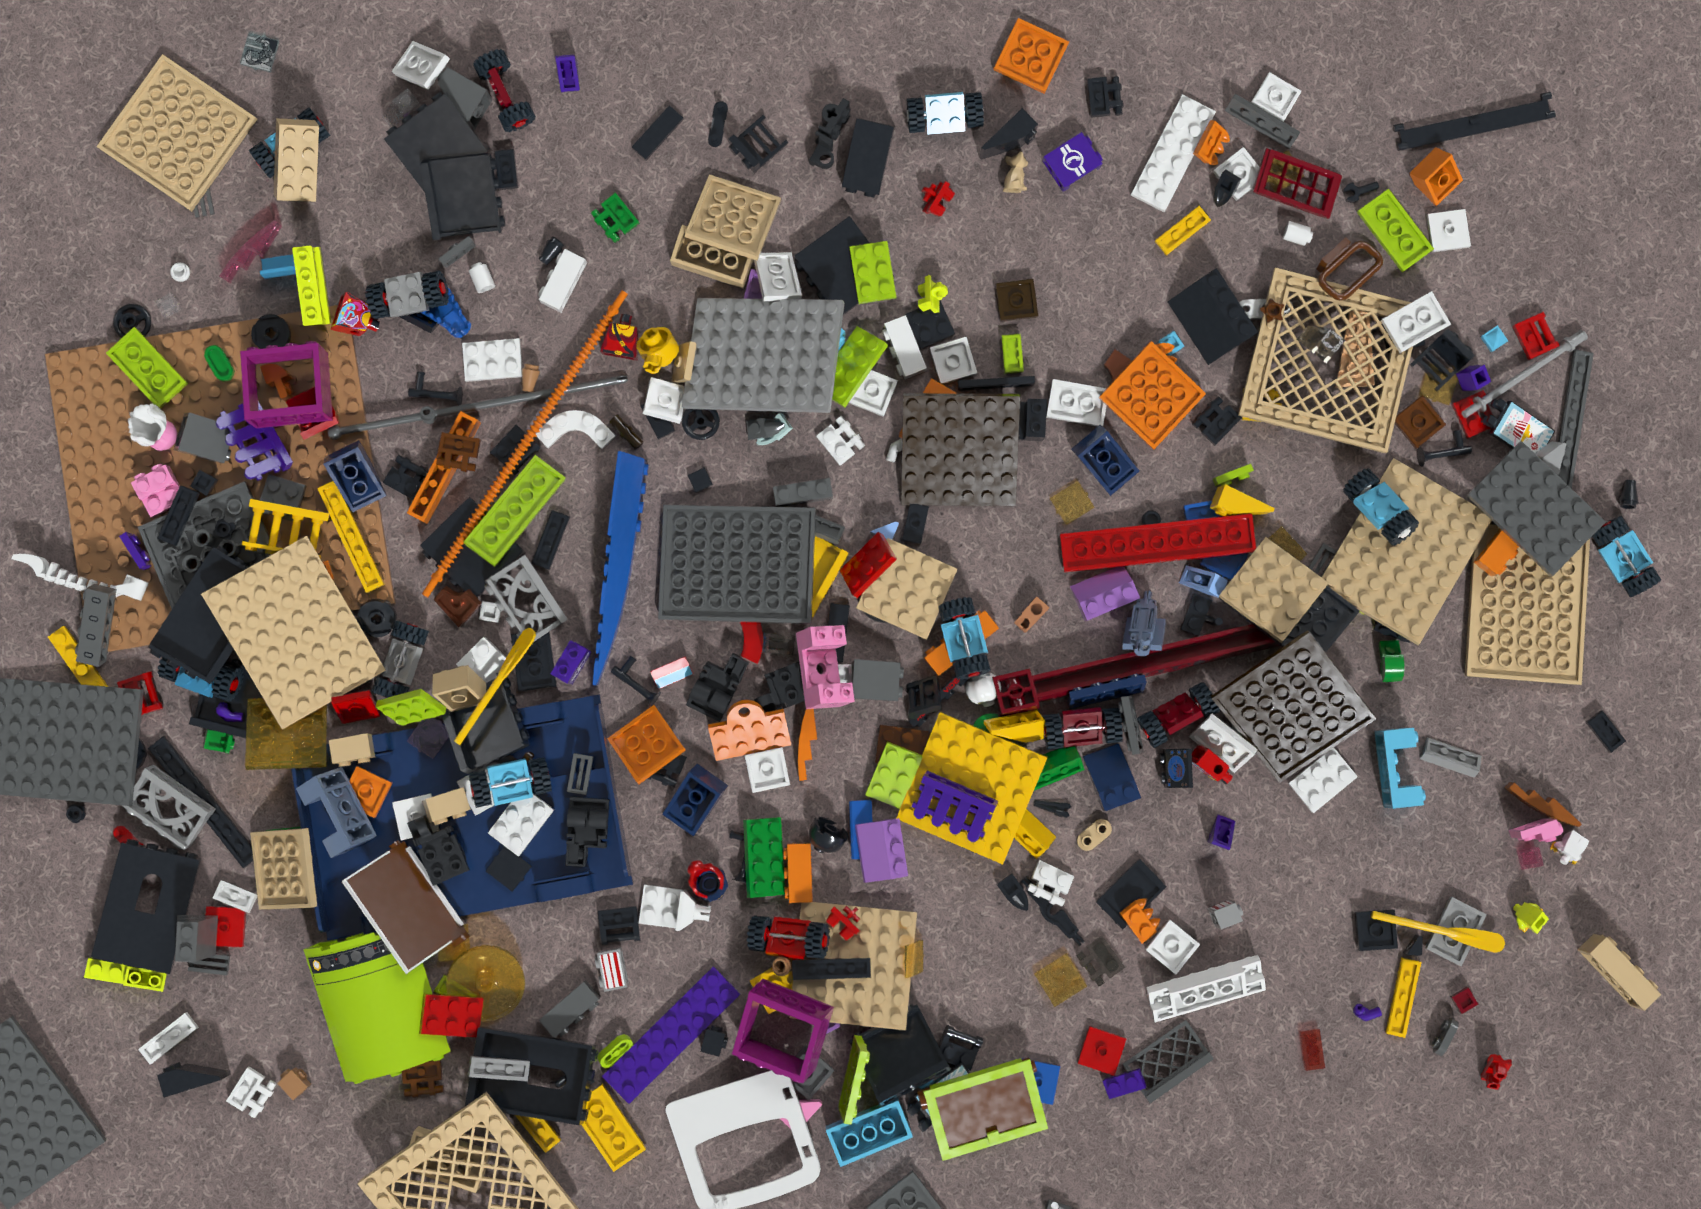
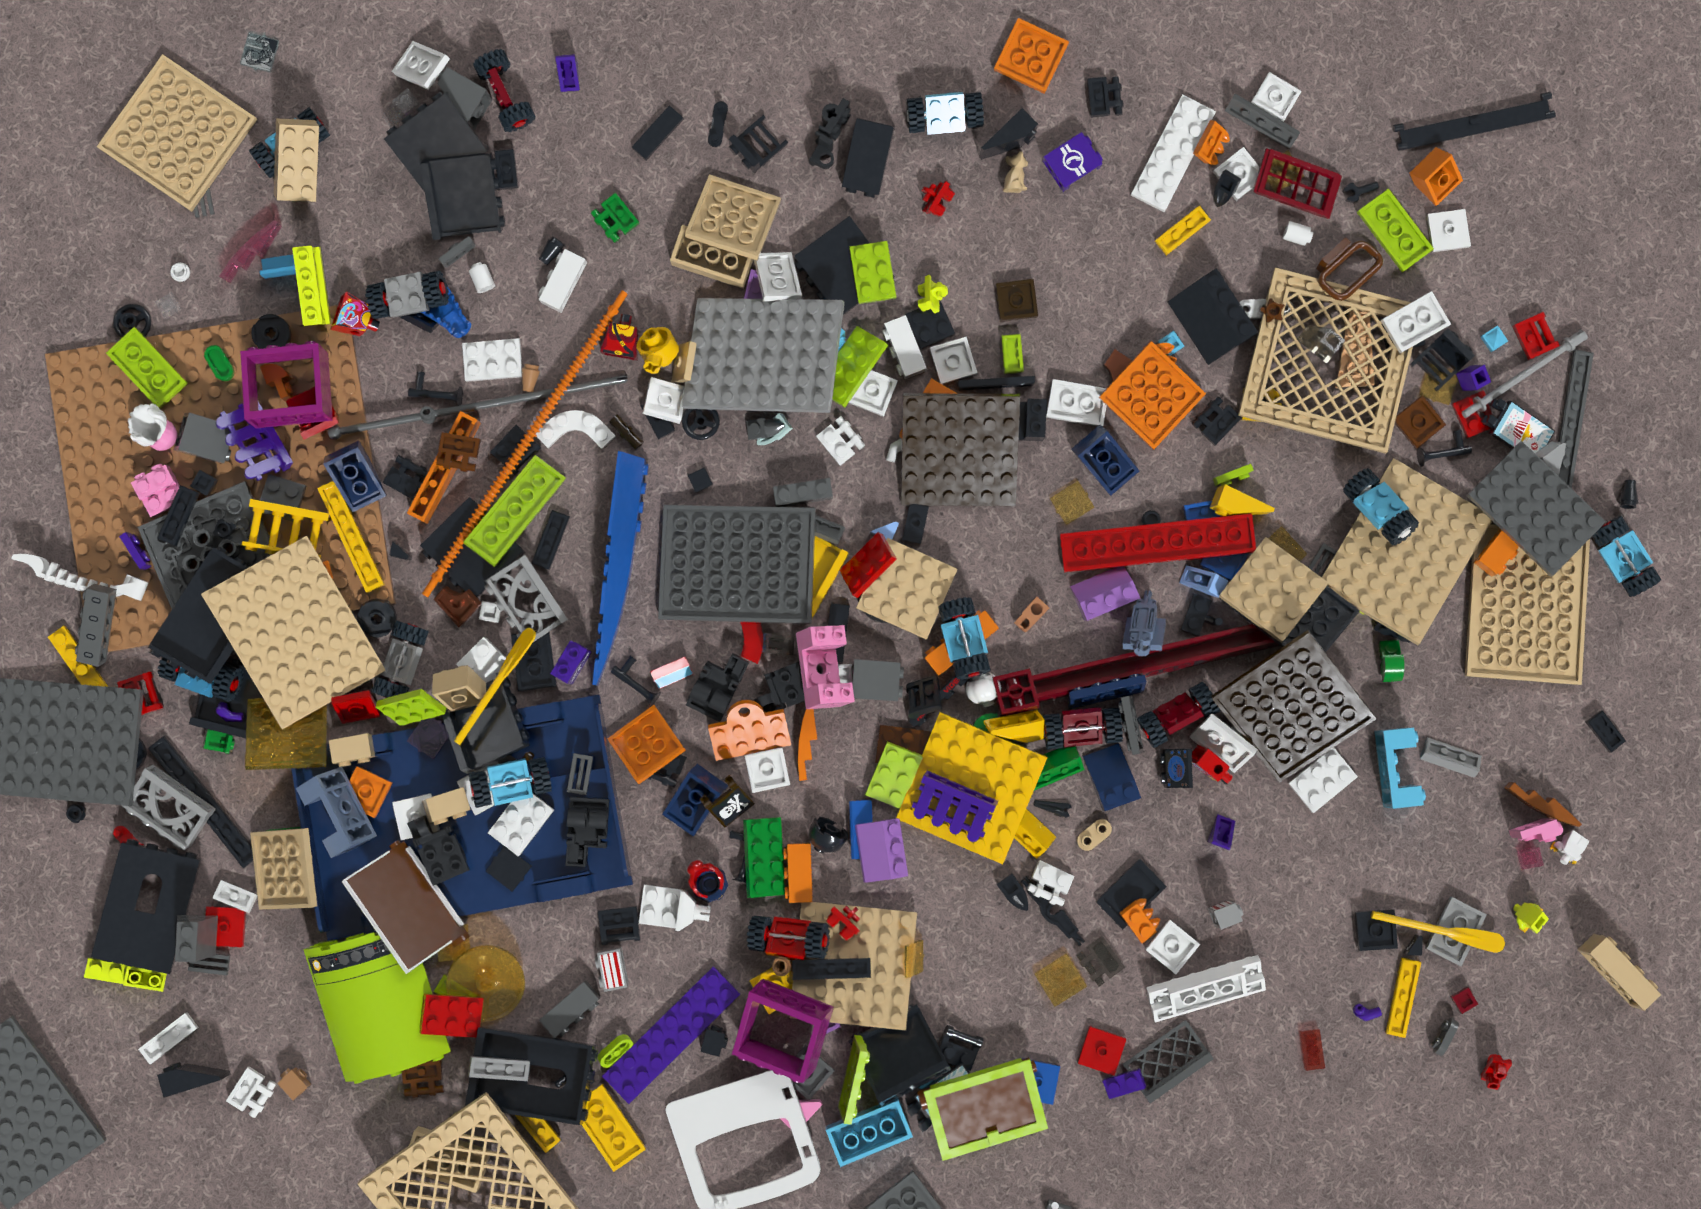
none -> black slope [389,541,412,561]
none -> flag [699,775,755,828]

